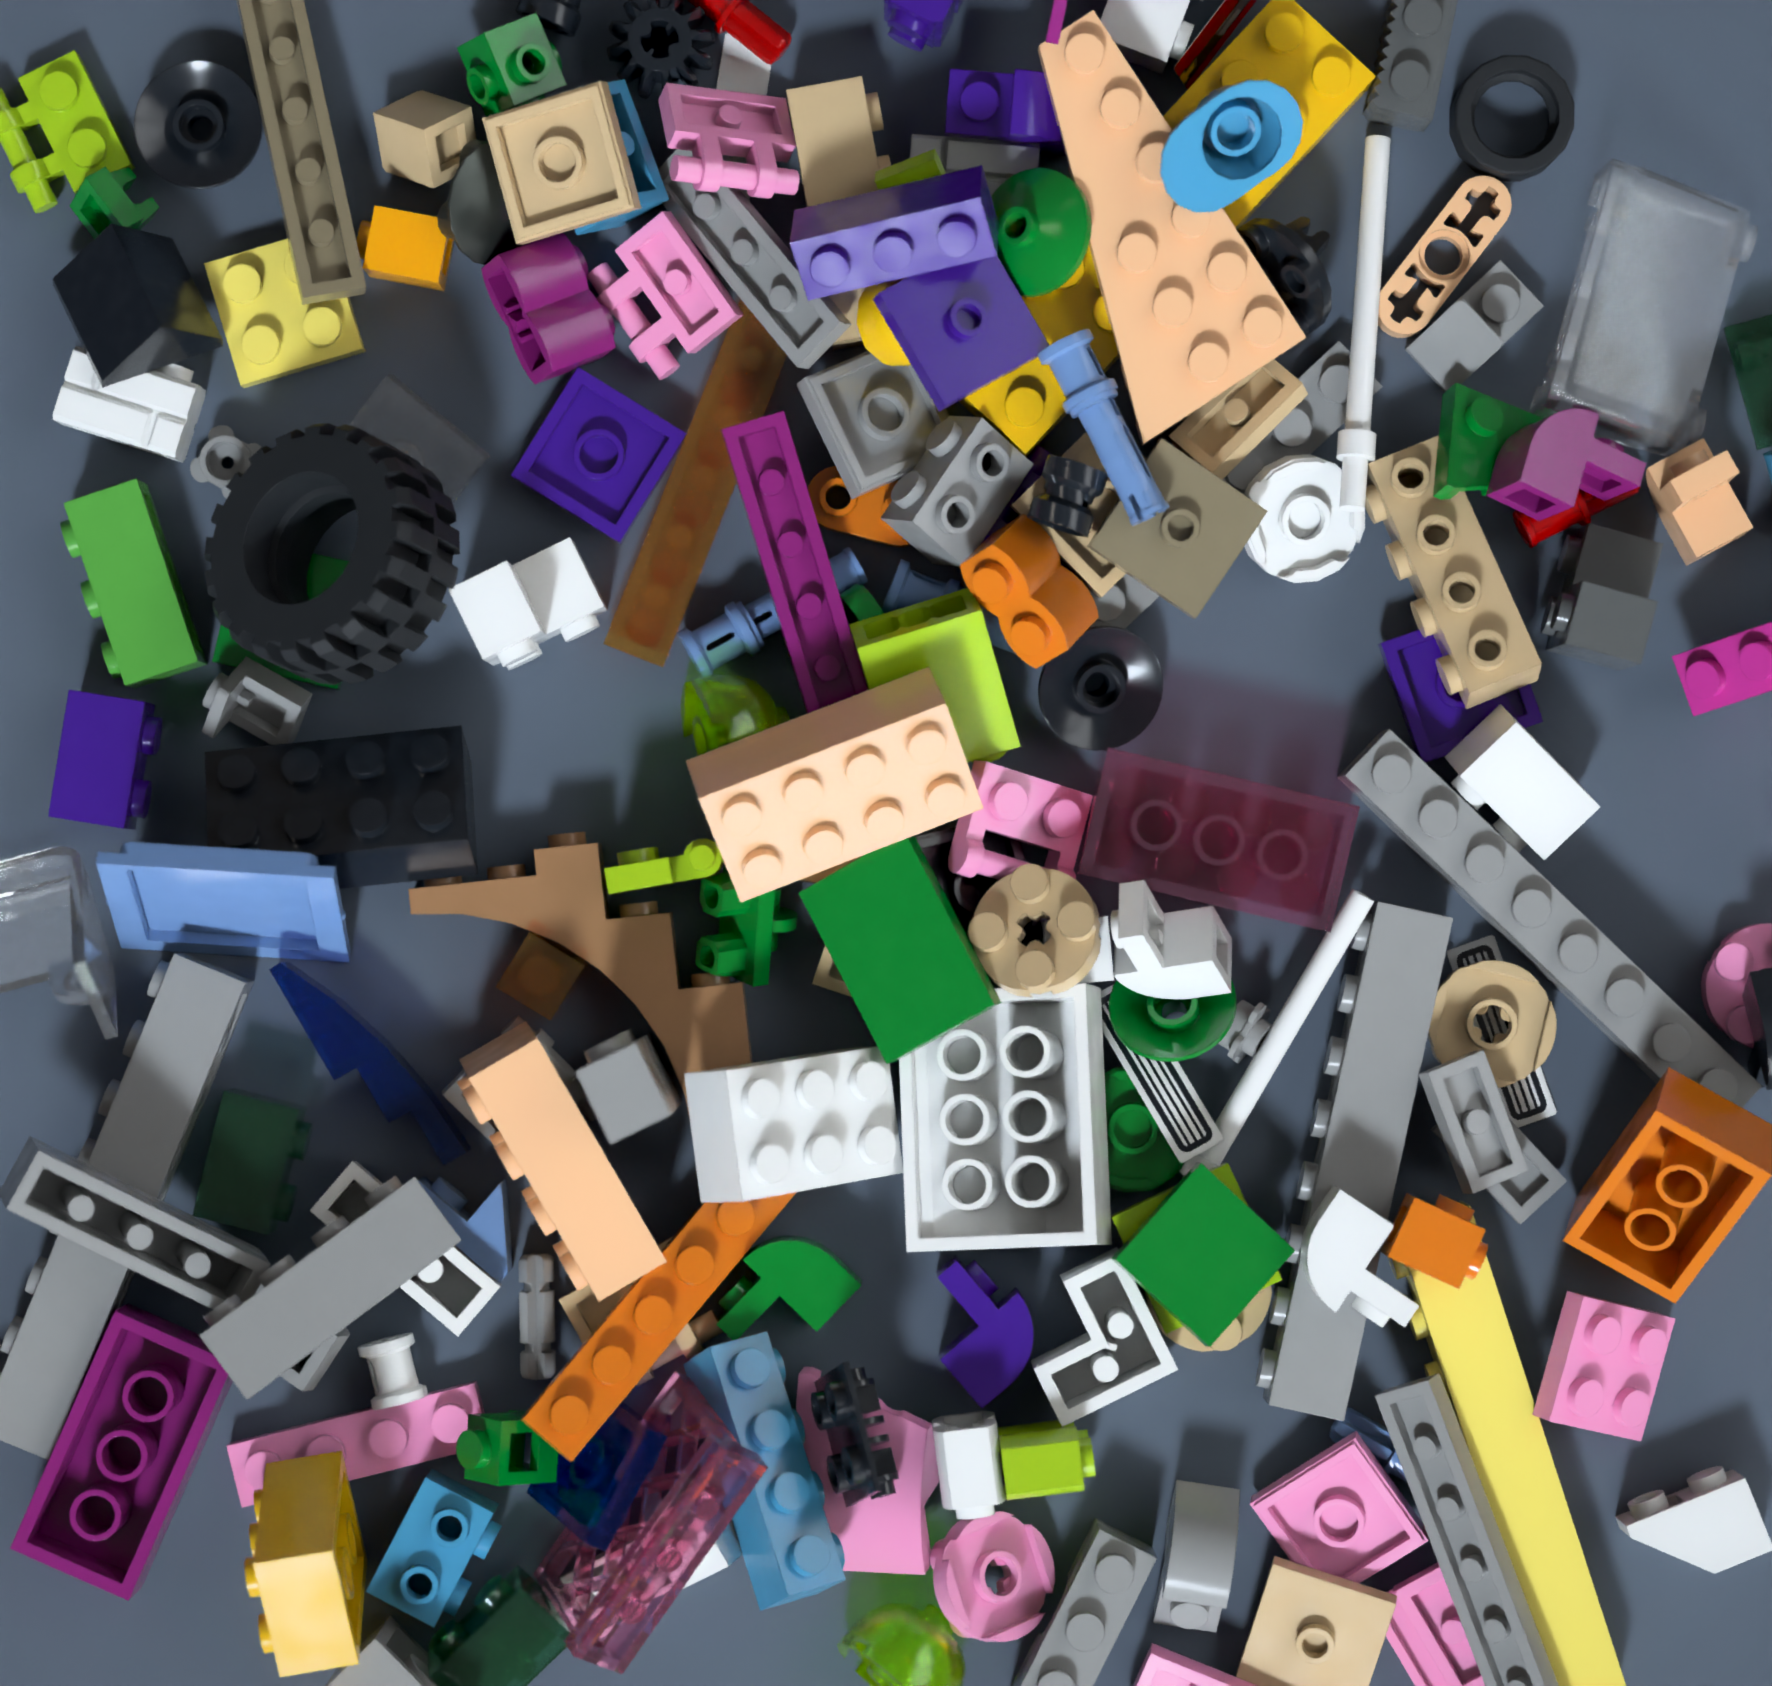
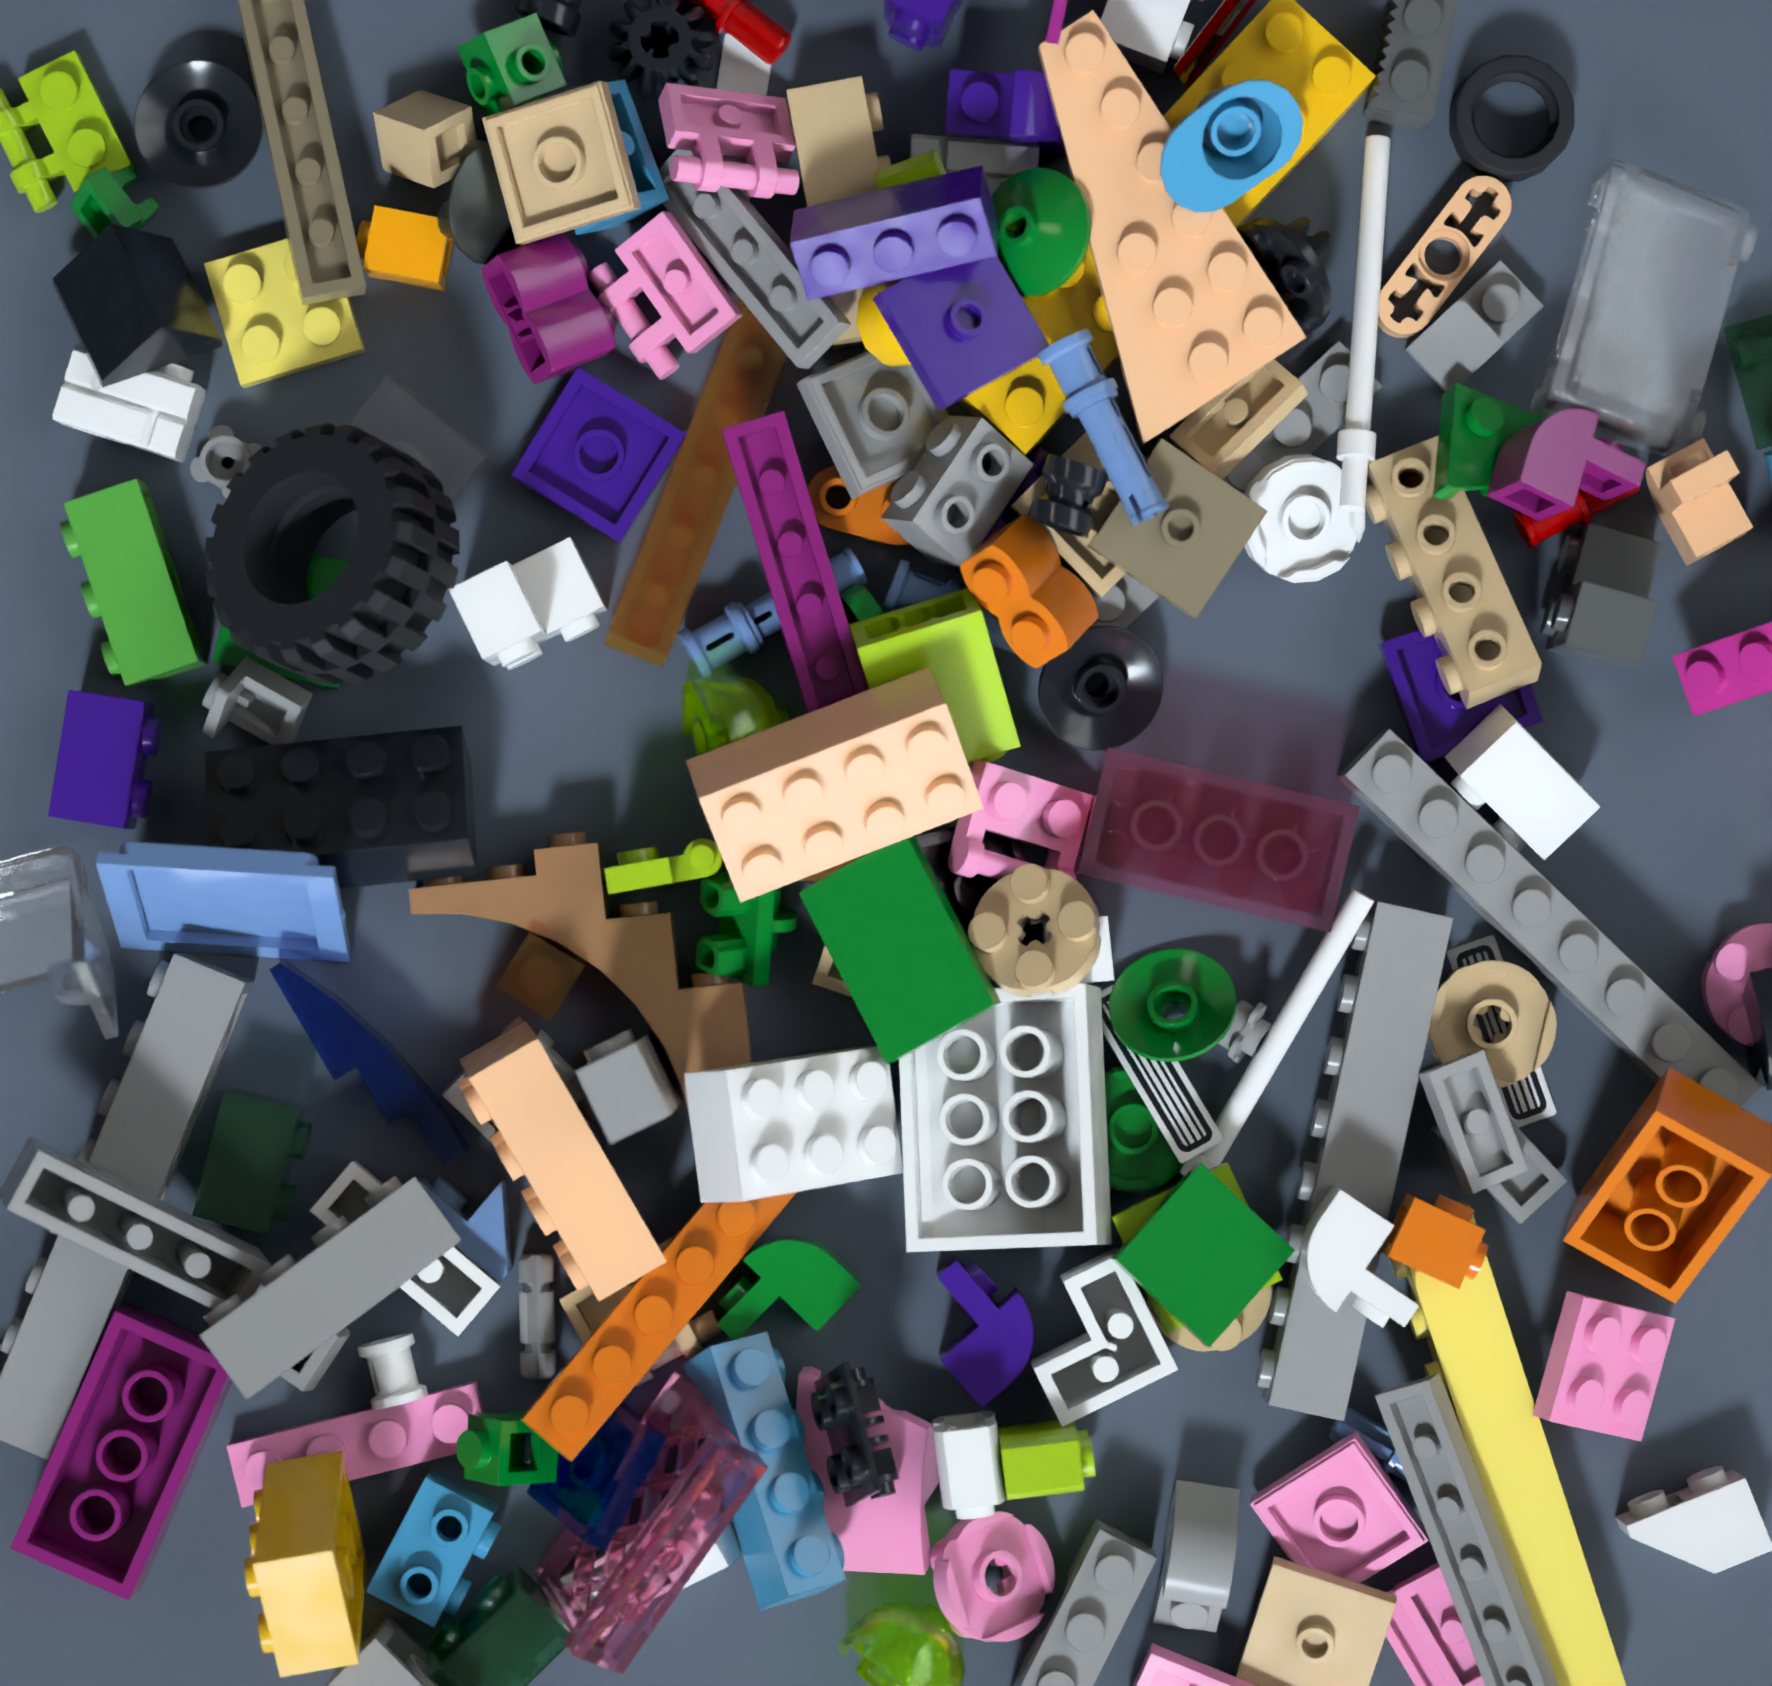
white brick [1110,880,1232,999] -> none

